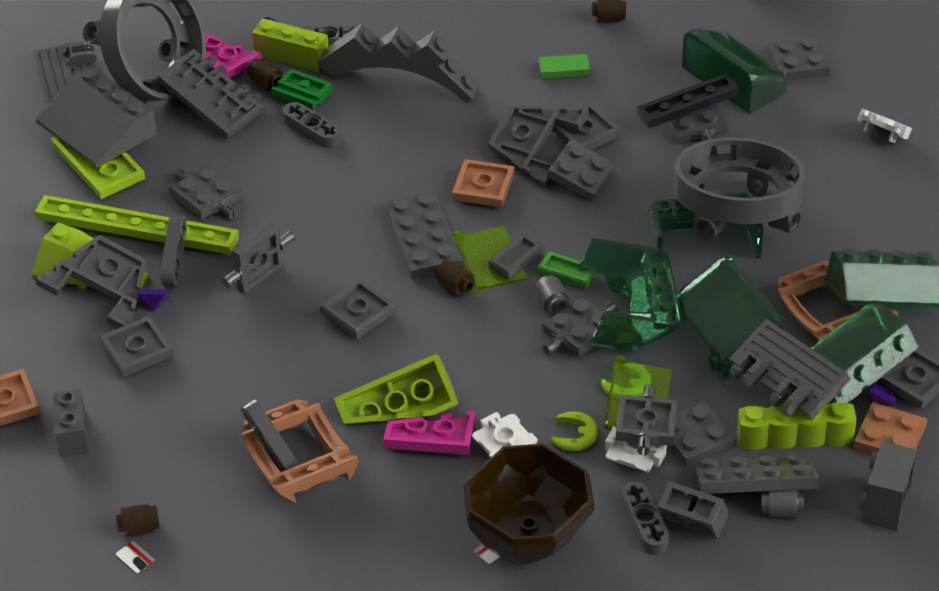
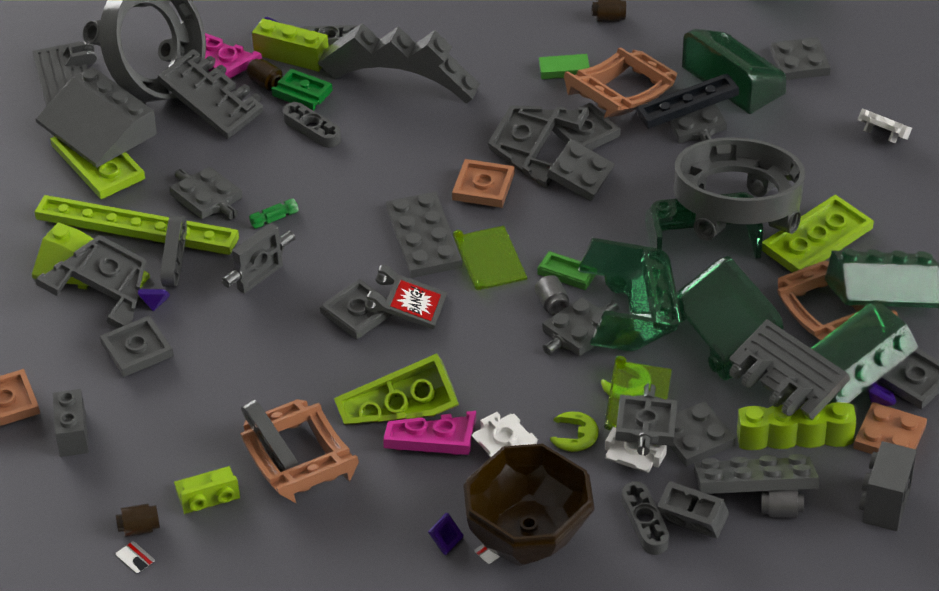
dark brown brick [435,260,475,296] -> none
dark grey tile [488,234,543,280] -> none
none -> lime bracket [174,466,240,514]
none -> green axle [249,198,299,229]
none -> flag [364,265,448,330]
none -> dark purple slope [428,513,464,555]
none -> nougat wedge [564,48,678,118]
none -> lime plate [761,194,874,273]

